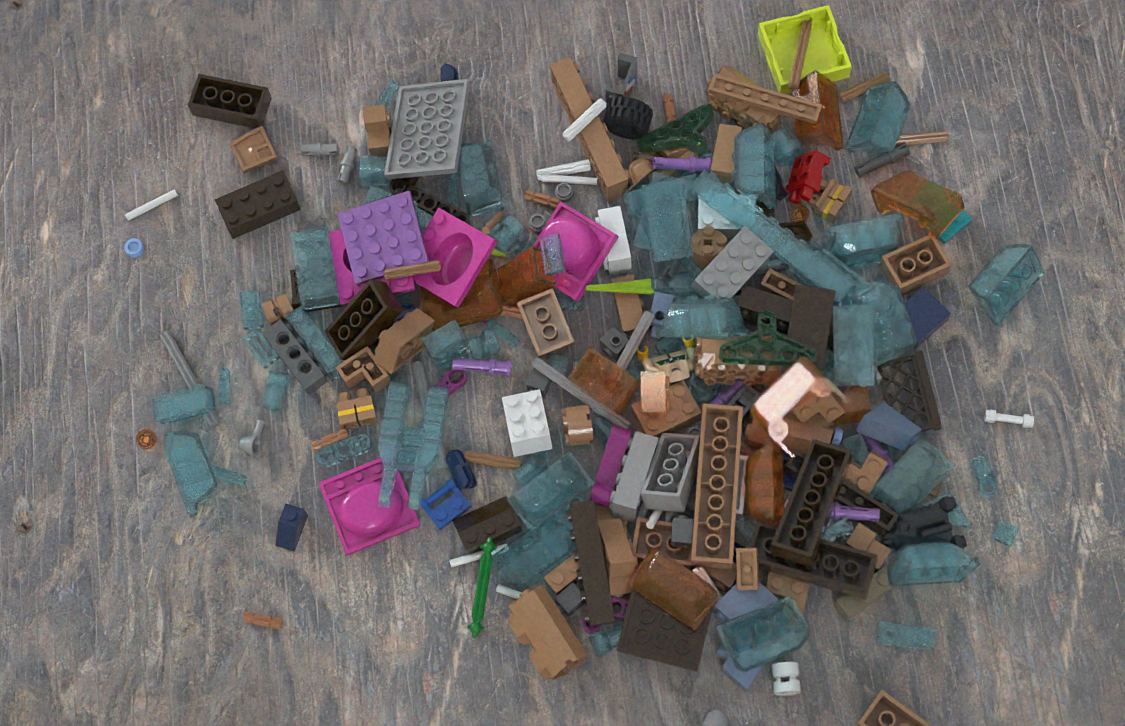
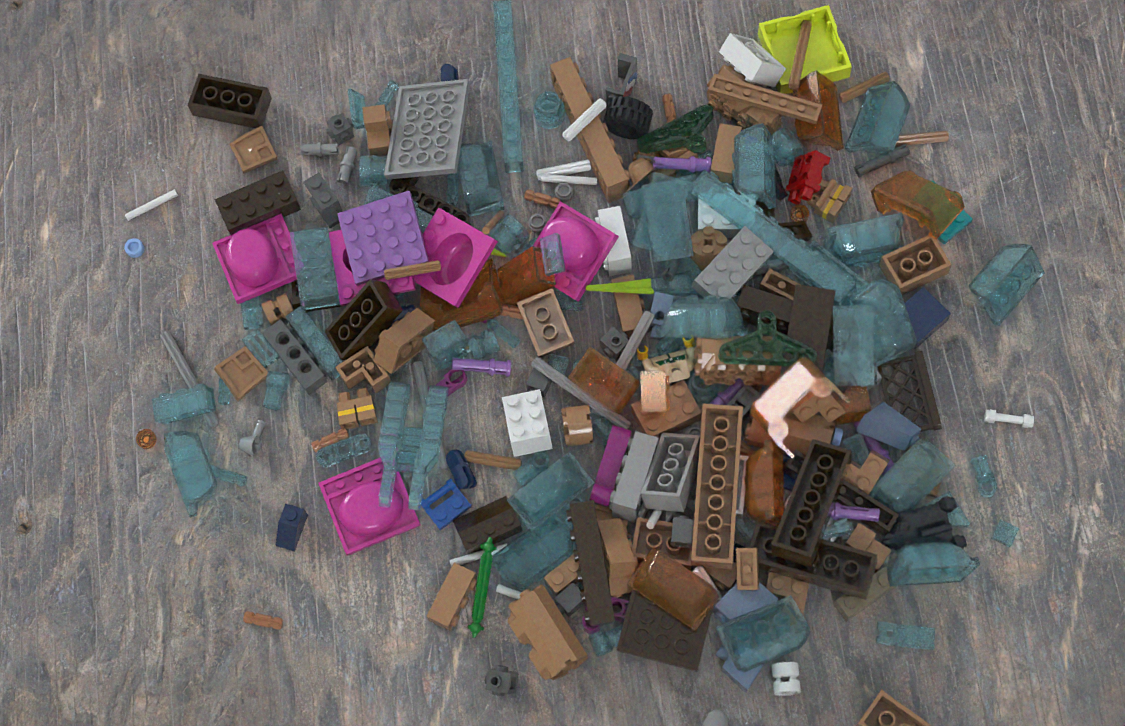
none -> dark pink piece [212,214,308,304]
none -> medium nougat plate [214,346,270,402]
none -> dark grey panel [303,172,343,229]
none -> dark grey brick [326,113,354,145]
none -> clear light blue slope [348,89,366,130]
none -> medium nougat brick [426,563,477,631]
none -> dark grey brick [485,665,519,696]
none -> clear light blue brick [493,0,524,173]
none -> clear light blue piece [534,91,565,129]
none -> white brick [719,33,786,87]

